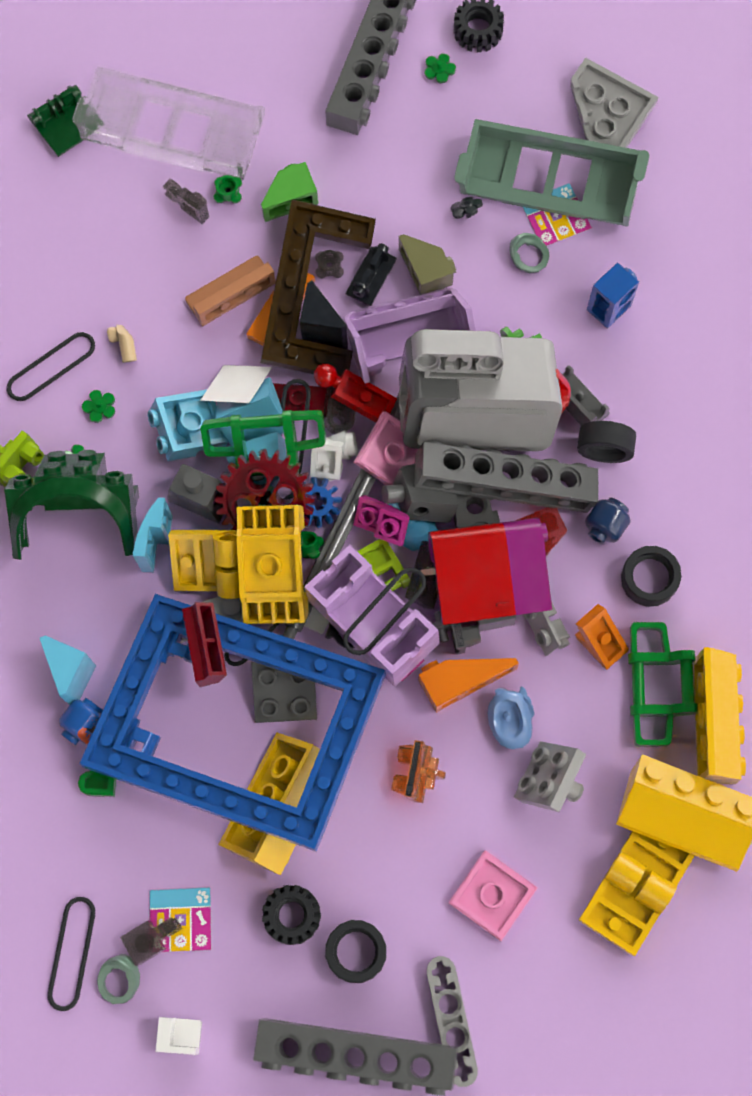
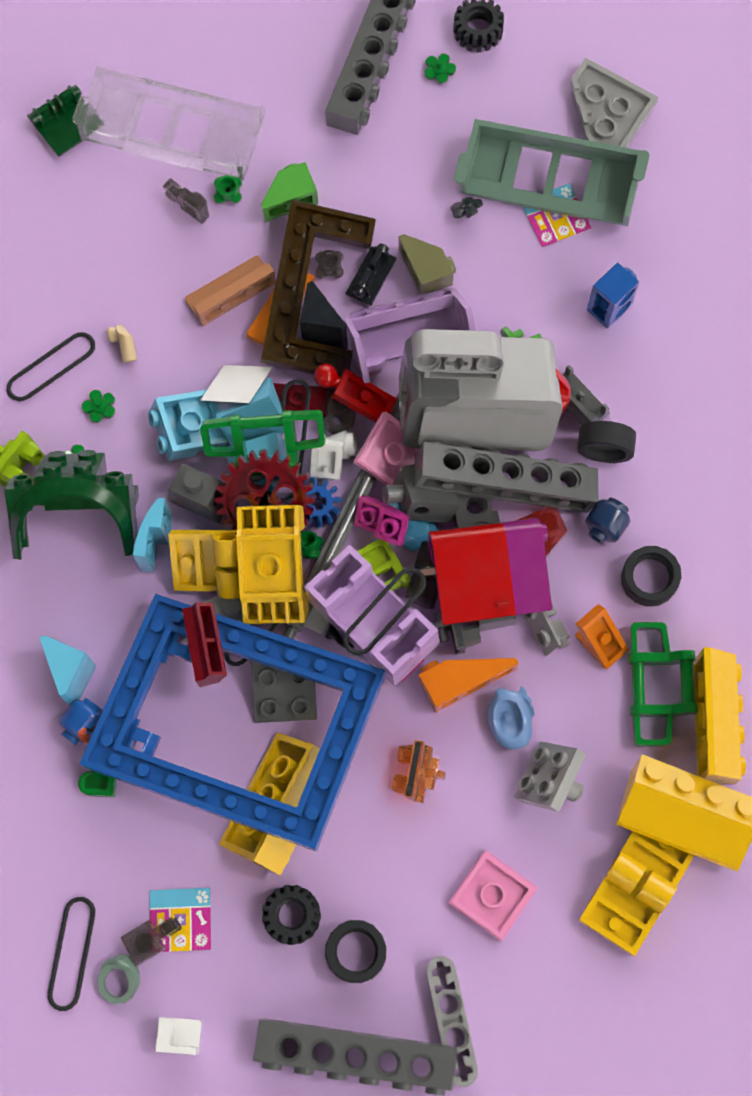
sand green piece [509,233,550,273] -> none

